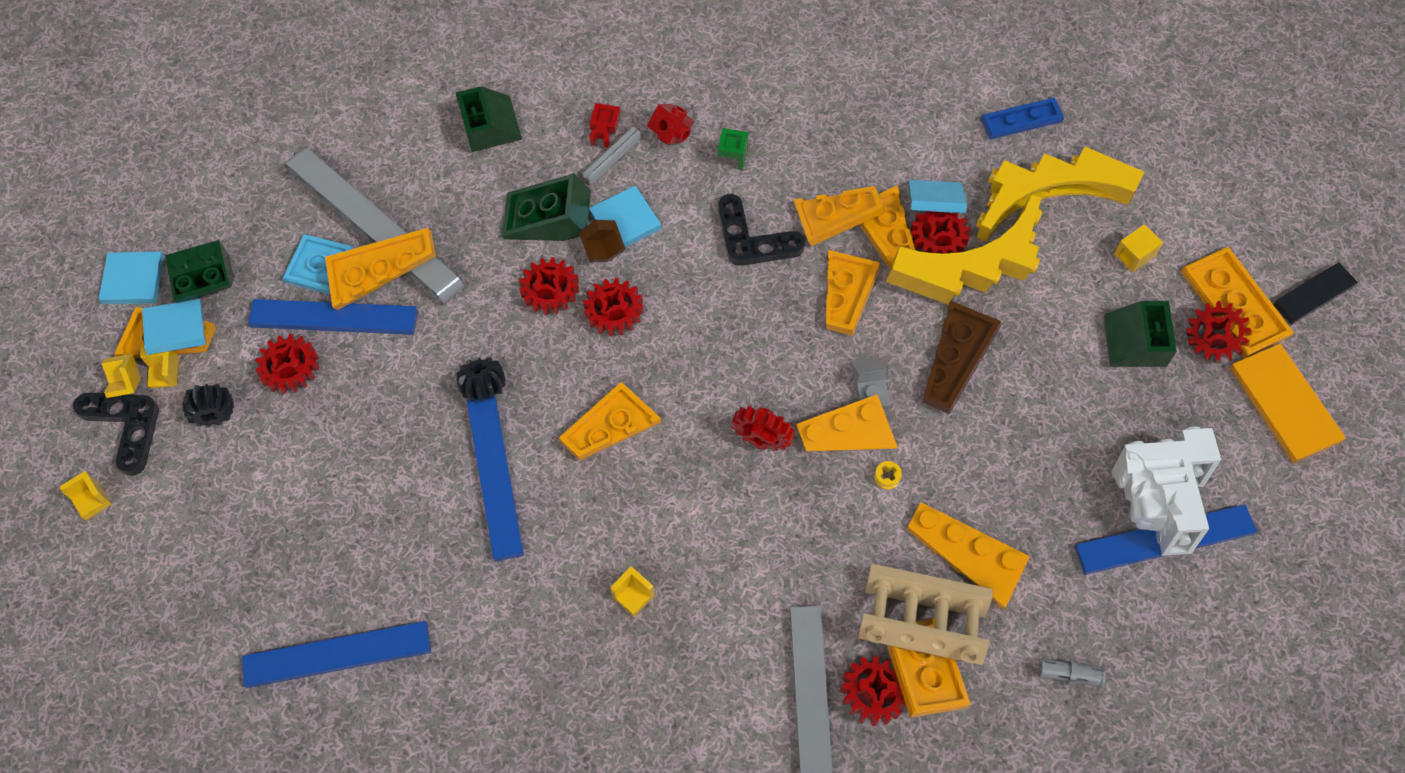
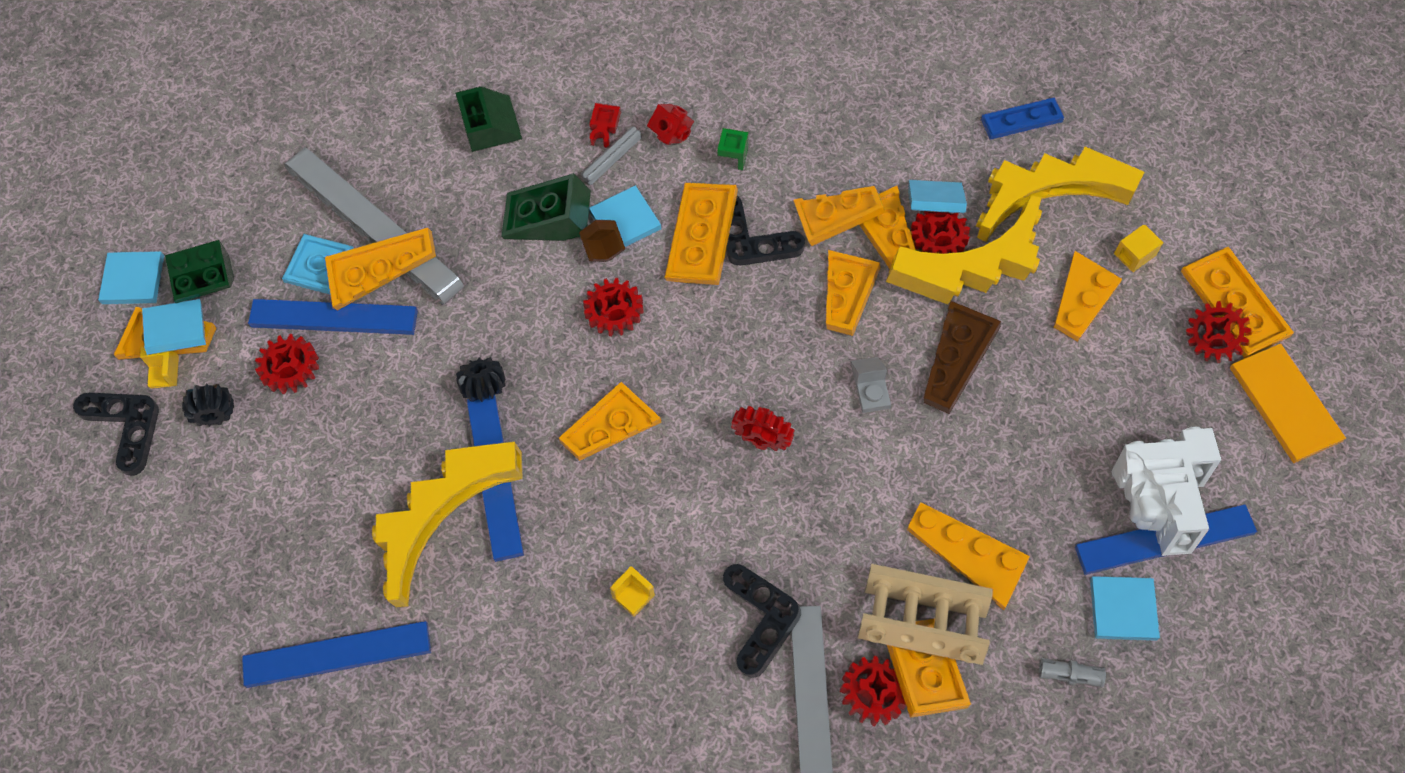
yellow panel [59,471,112,521] -> none
yellow panel [101,354,141,398] -> none
red gear [519,257,579,315] -> none
light orange wing [796,394,898,452] -> none
yellow bush [874,461,902,490] -> none
dark green slope [1104,301,1177,367] -> none
black tile [1273,262,1358,325] -> none
none -> yellow arch [372,442,523,607]
none -> light orange tile [665,183,738,285]
none -> black beam [723,564,801,678]
none -> light orange wing [1054,251,1122,342]
none -> medium azure tile [1090,576,1160,641]

